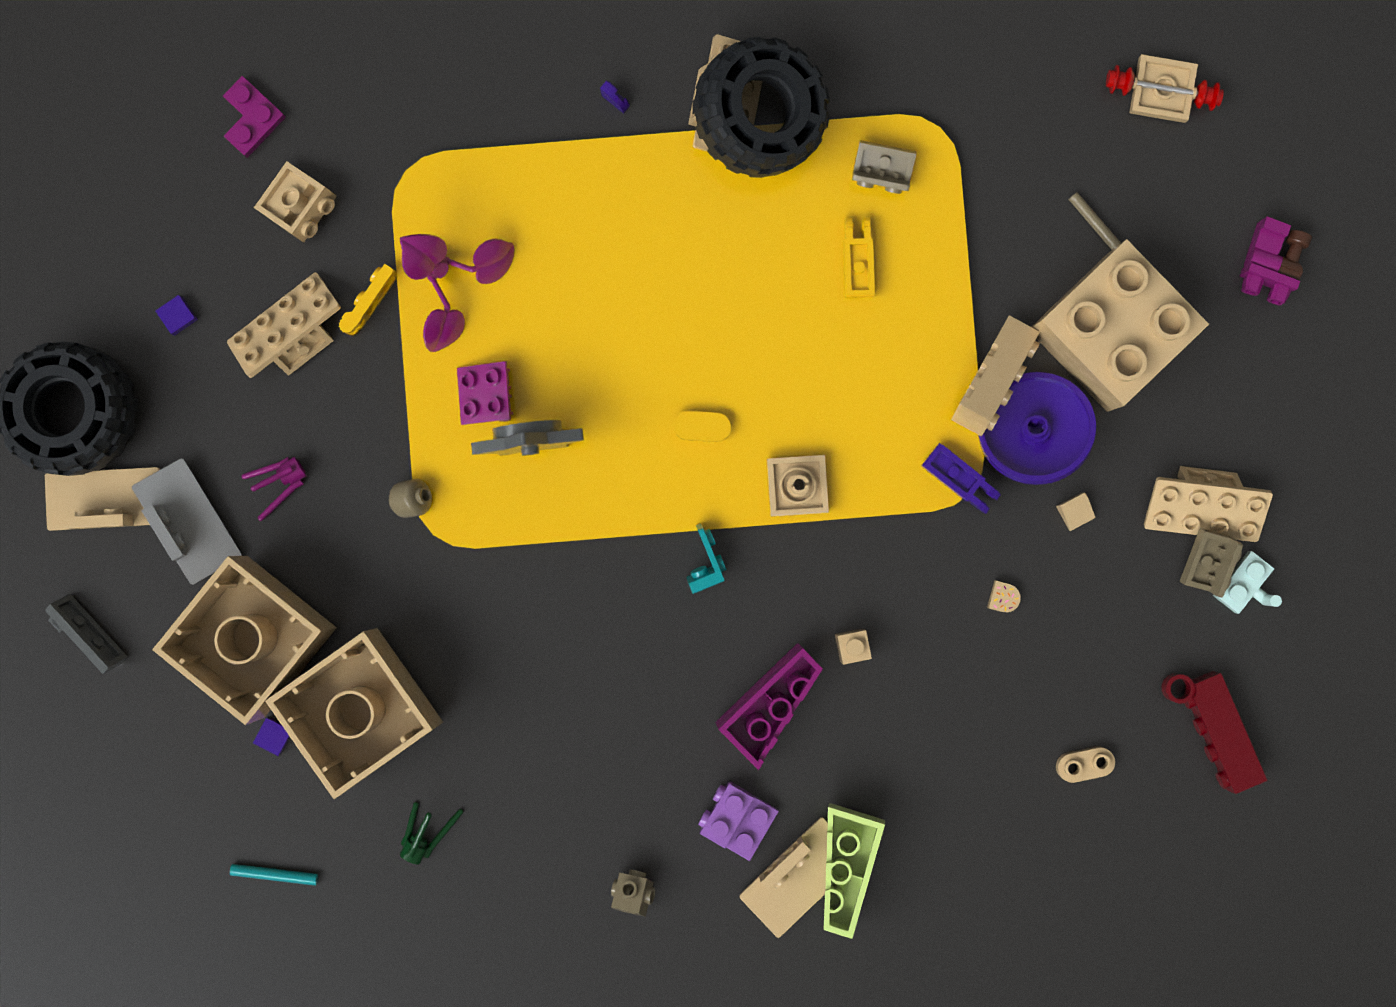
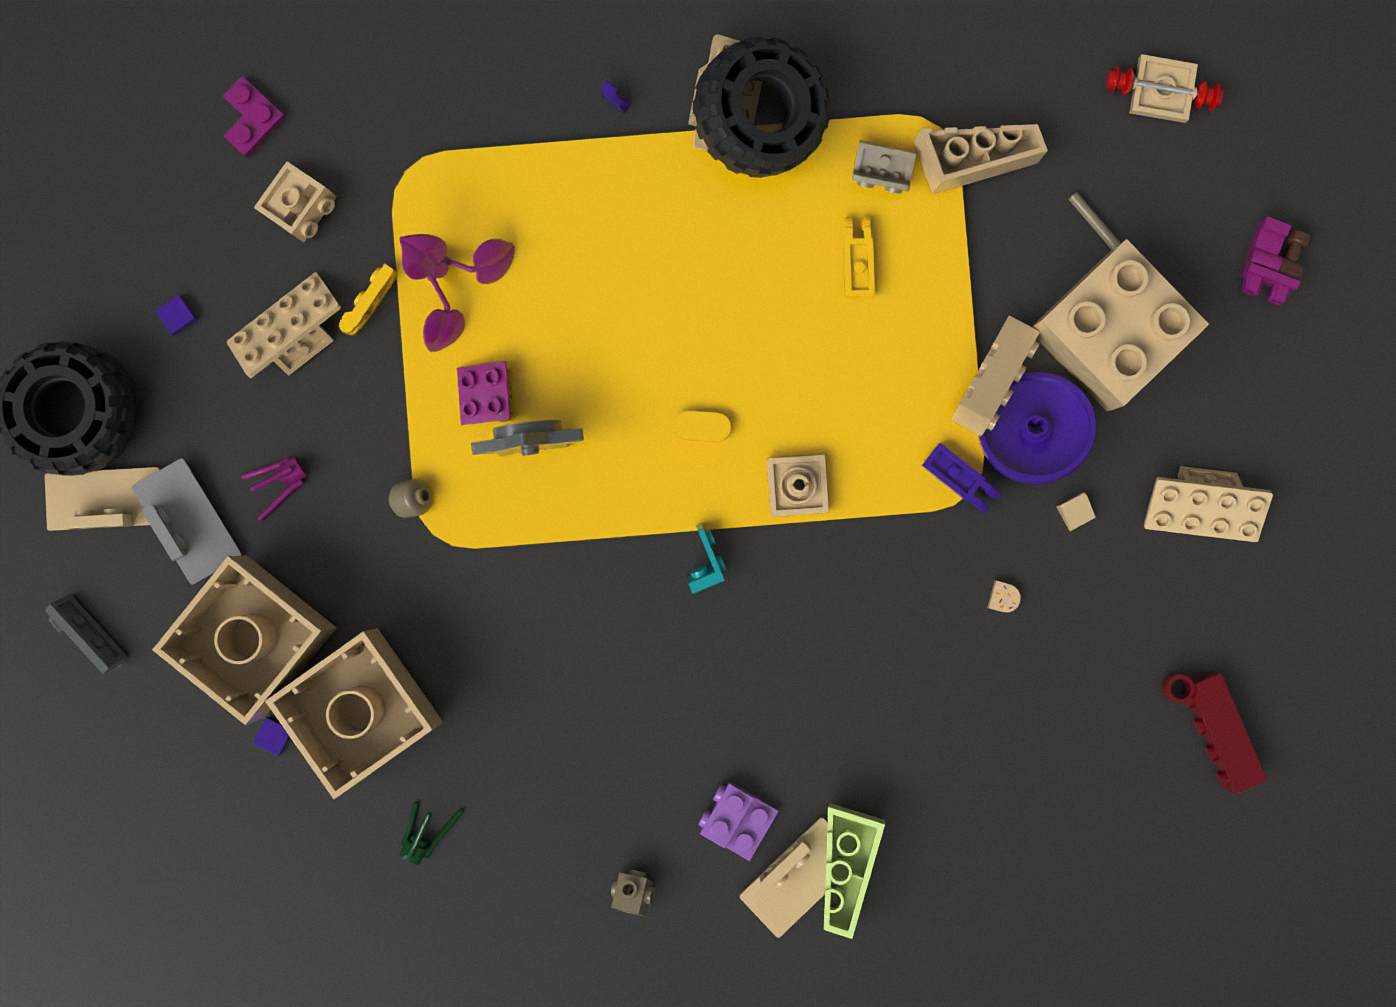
teal bar [230,864,318,886] -> none
magenta wedge [715,643,823,770] -> none
tan brick [835,629,872,665] -> none
tan plate [1056,746,1115,783] -> none
dark tan bracket [1180,528,1243,598] -> none
light aqua plate [1213,551,1282,614] -> none
none -> tan wedge [913,124,1048,194]

